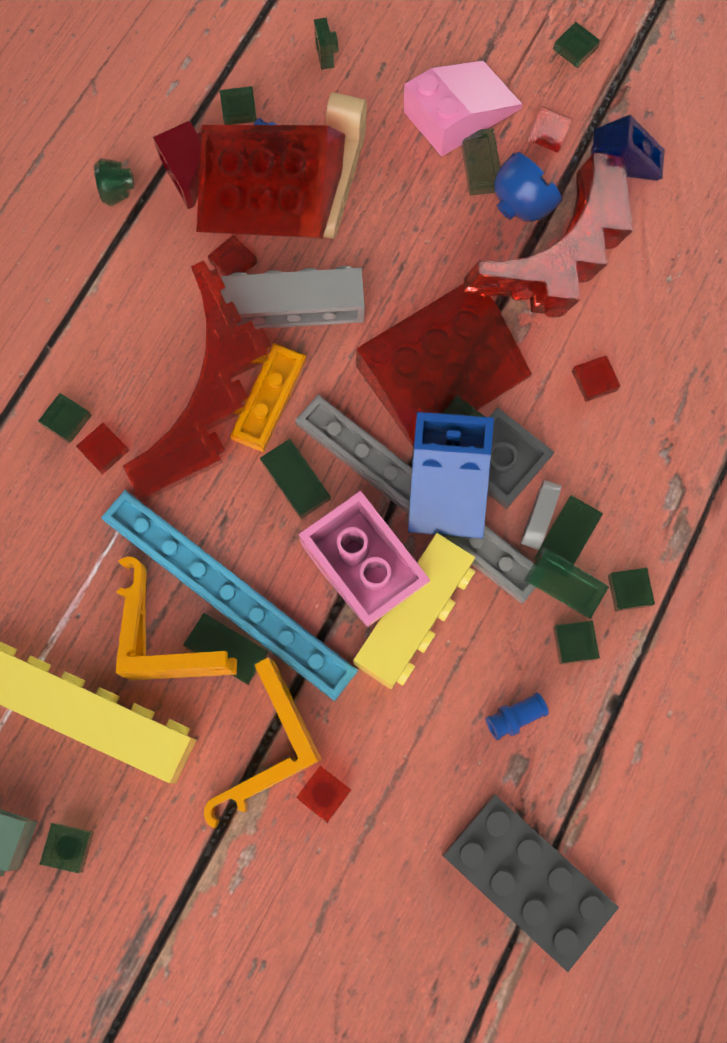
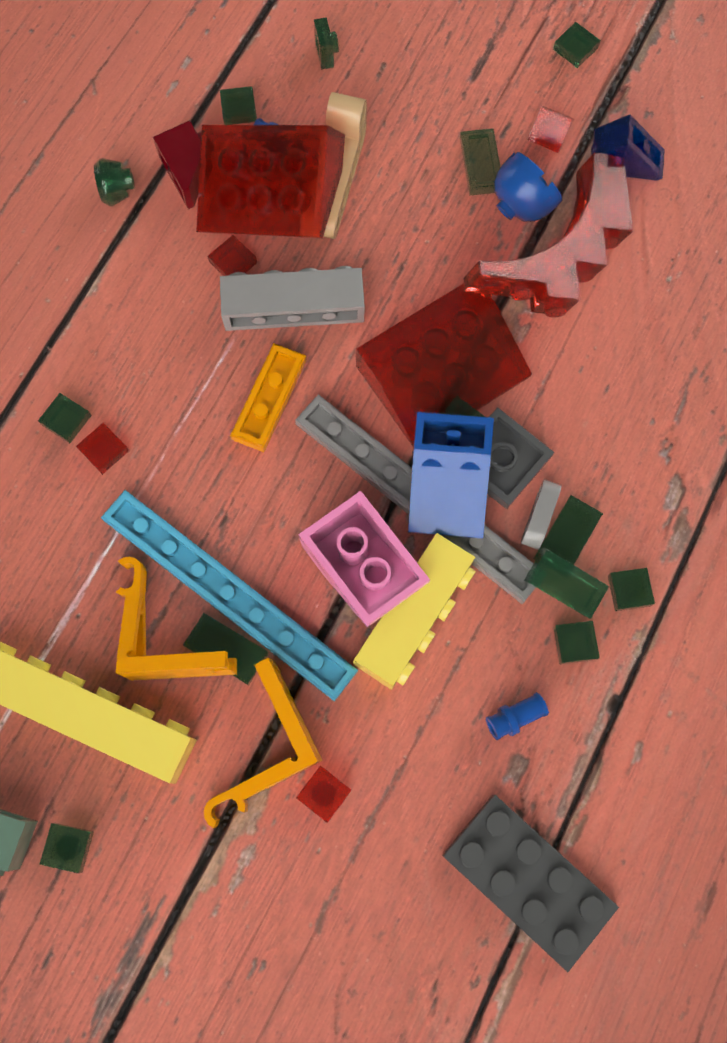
clear red arch [123,260,271,502] -> none
clear green tile [260,439,331,519] -> none
bright pink slope [404,61,522,156] -> none
clear red tile [572,355,621,402] -> none

